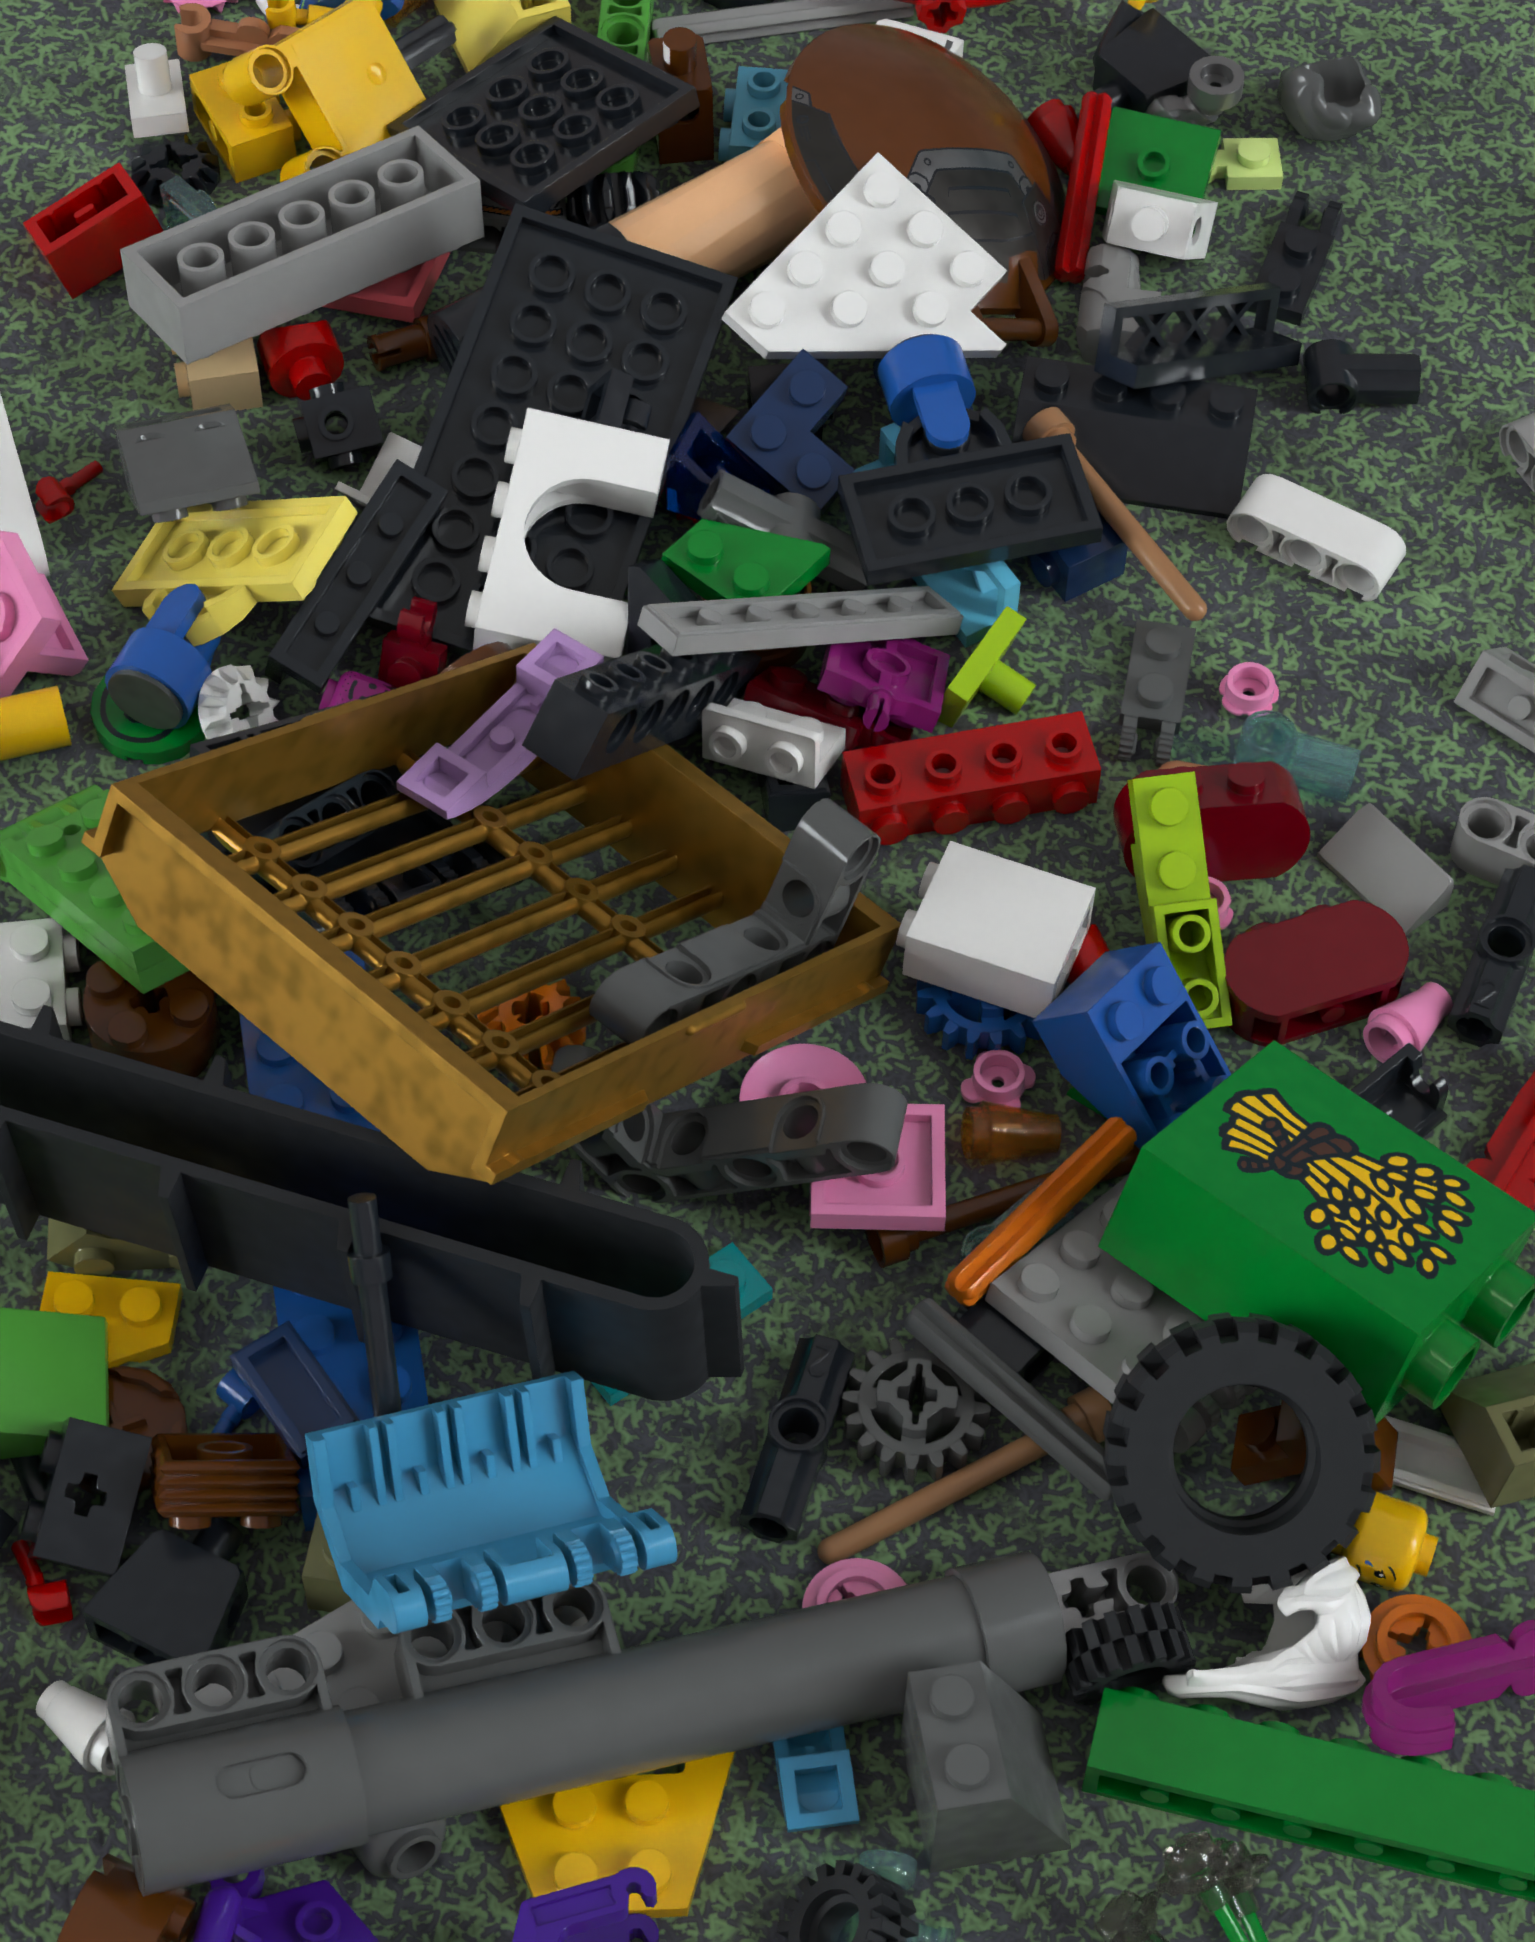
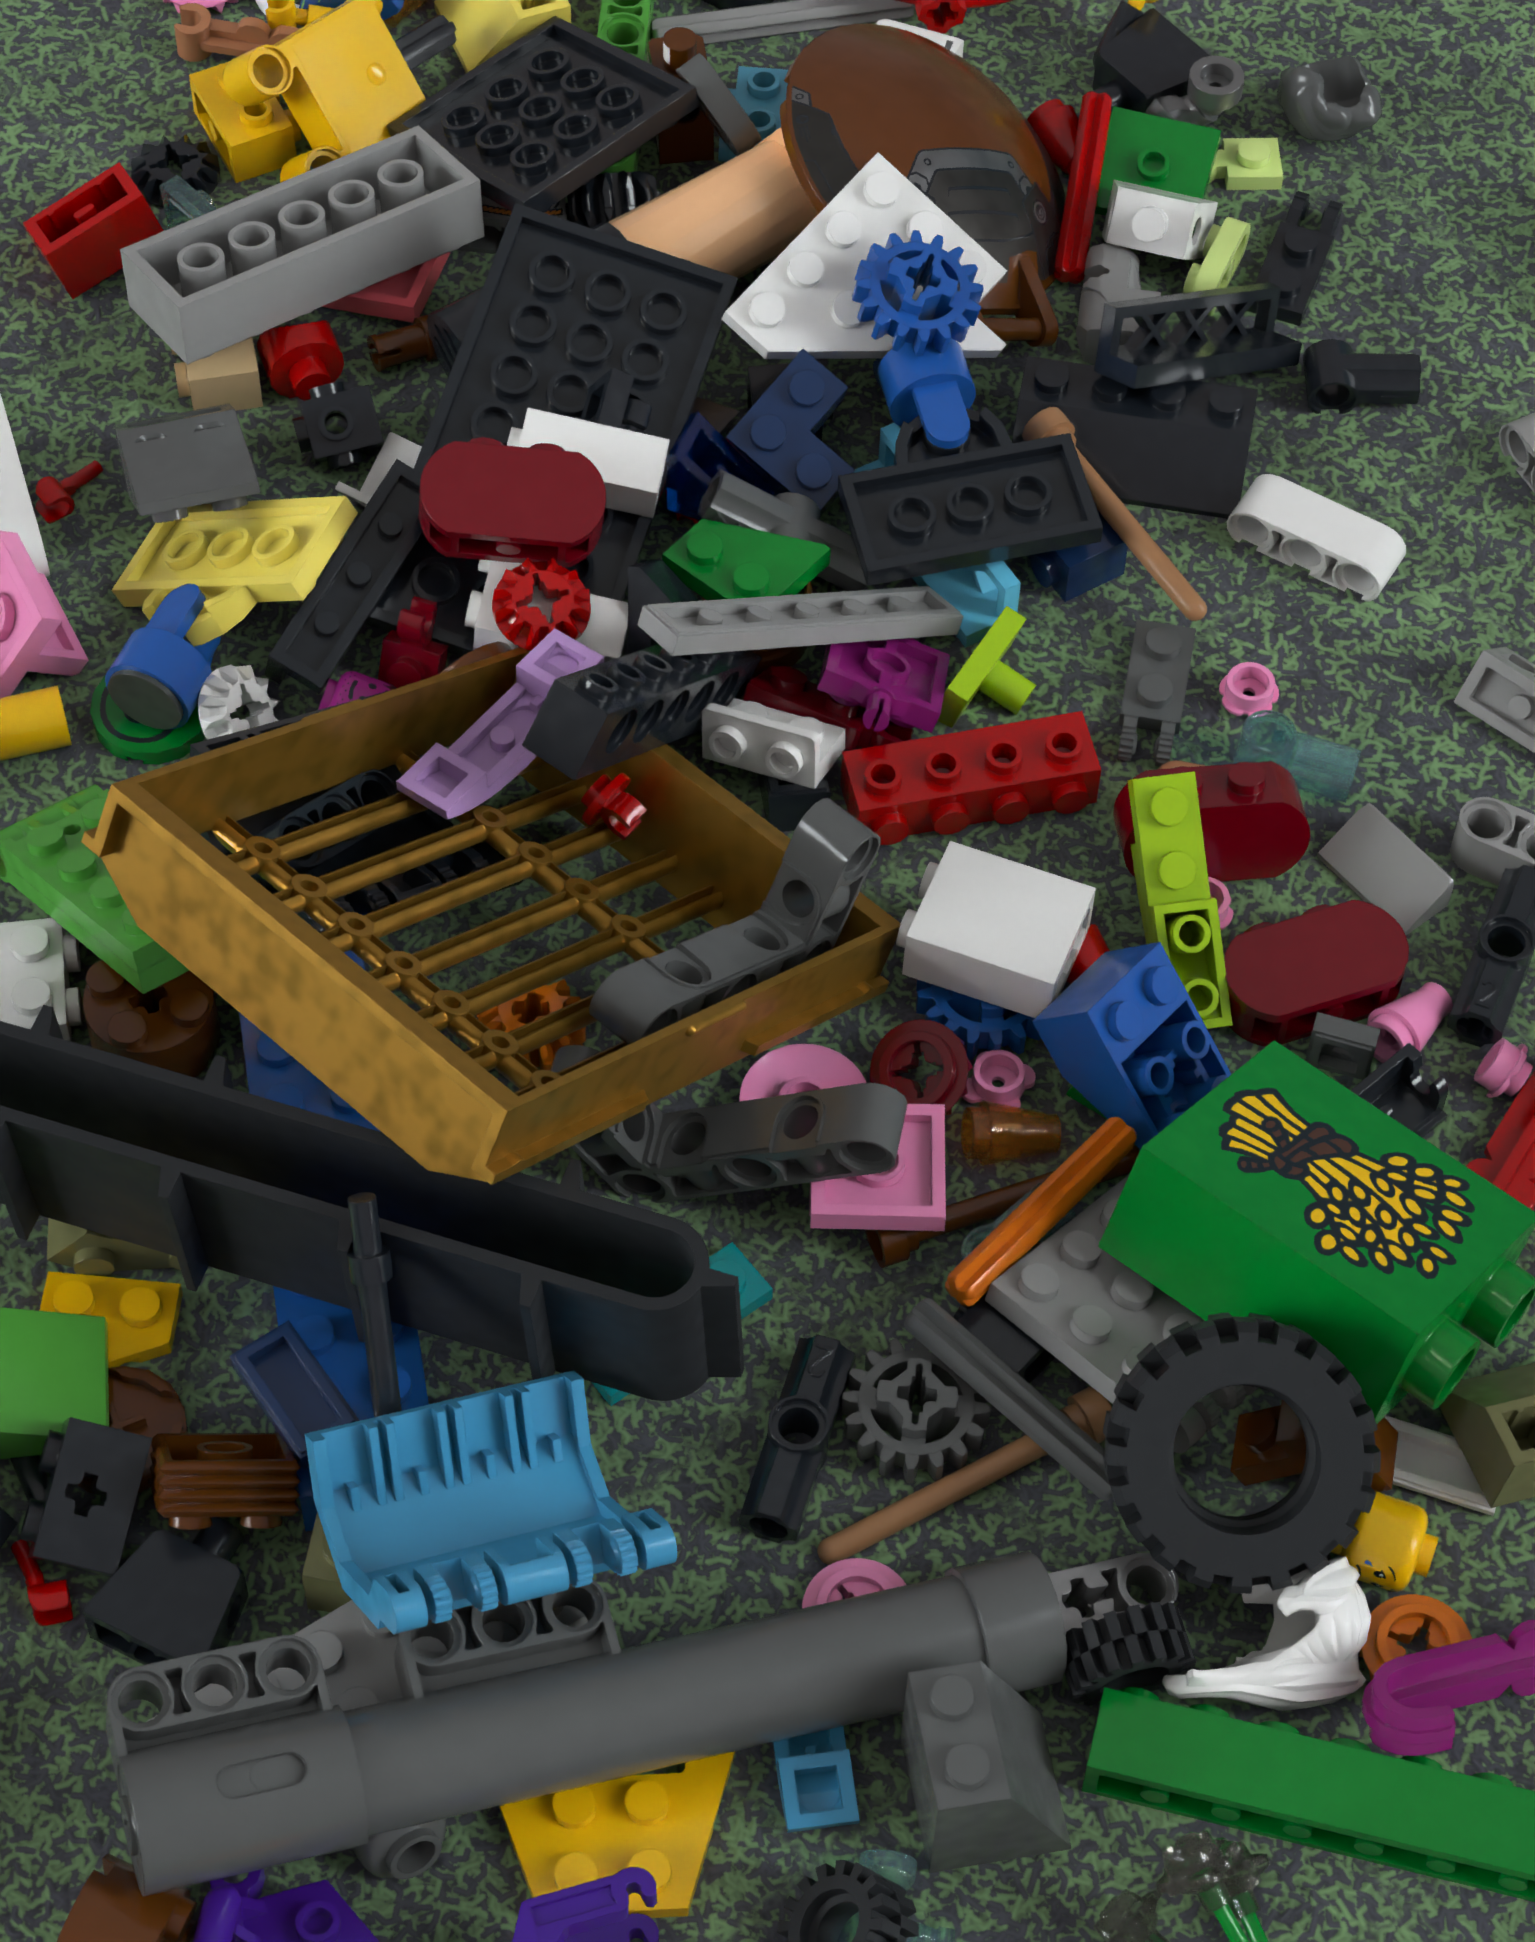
white cone [36,1680,135,1776] -> none
white tile [125,43,189,138] -> none
blue hand [211,1368,261,1433] -> none
none -> dark red brick [419,437,606,568]
none -> red gear [492,557,591,651]
none -> red plate [581,772,647,840]
none -> dark grey beam [676,53,762,156]
none -> blue gear [852,230,984,356]
none -> dark red gear [870,1019,973,1115]
none -> yellowish green plate [1183,217,1251,316]
none -> dark grey tile [1305,1012,1381,1080]
none -> bright pink plate [1474,1038,1533,1098]

